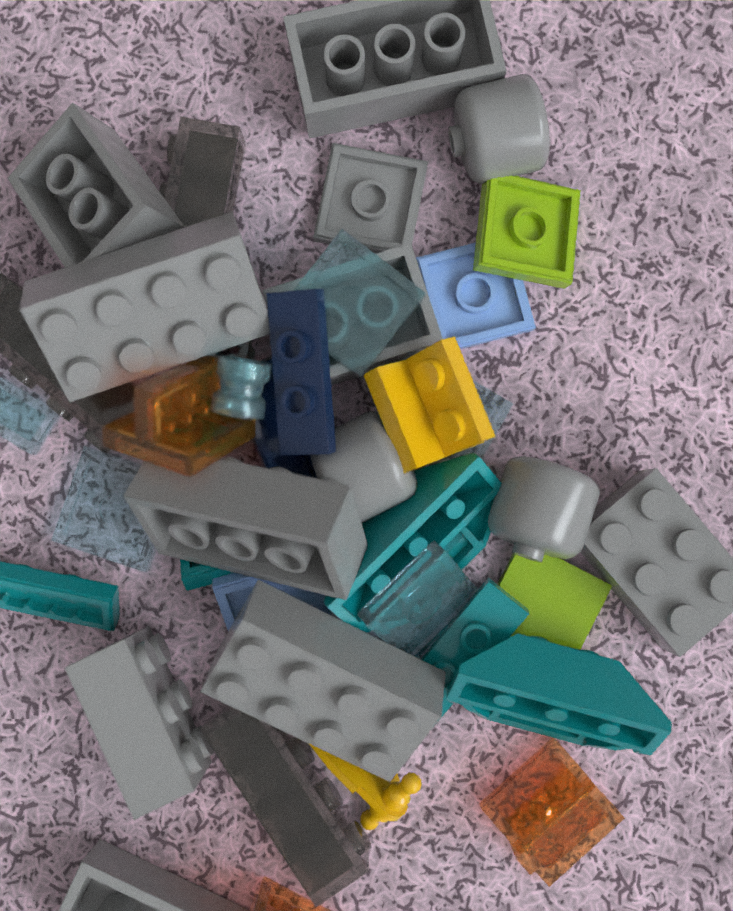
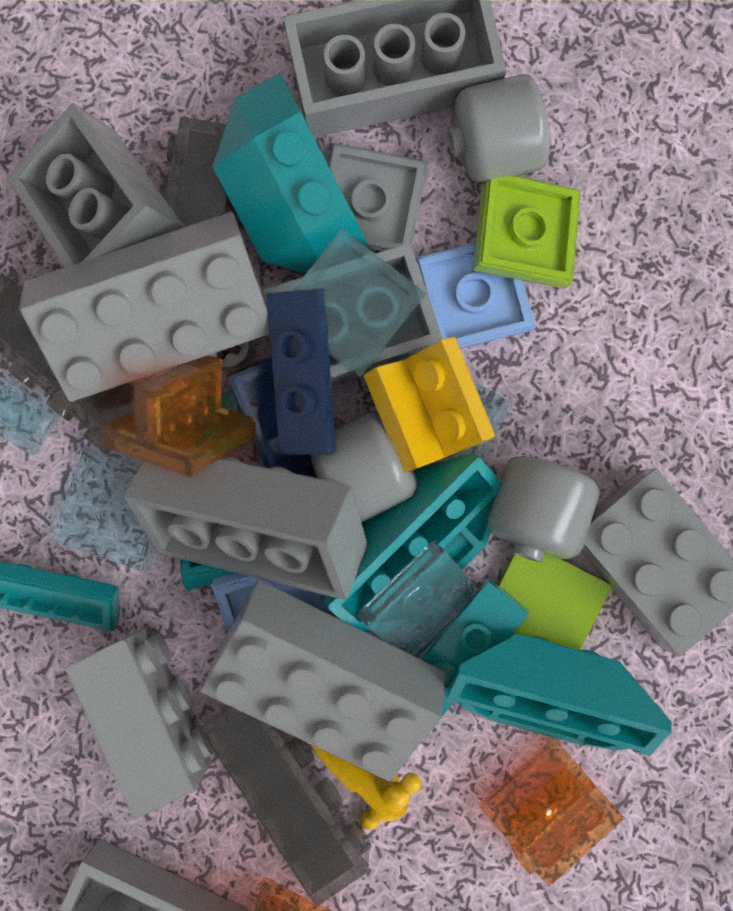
clear light blue wheel [210,355,272,419] -> none
none -> teal wedge [213,73,373,275]

